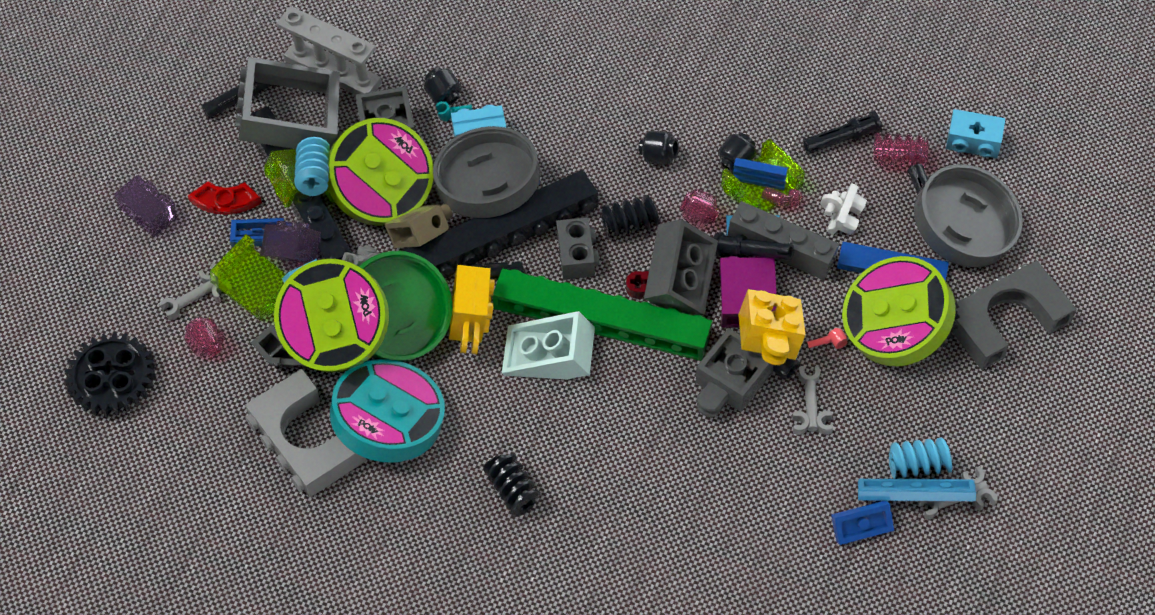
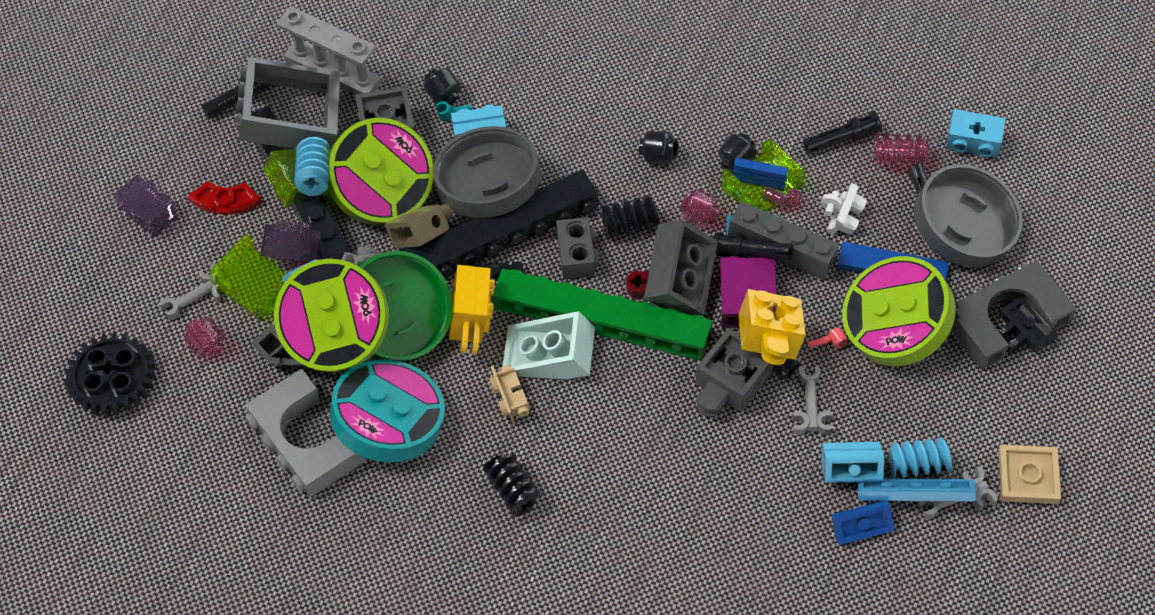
blue tile [230,218,285,247] -> none
none -> tan hinge [489,365,530,425]
none -> medium azure brick [822,442,884,483]
none -> black hinge [998,296,1058,354]
none -> tan plate [998,445,1061,504]

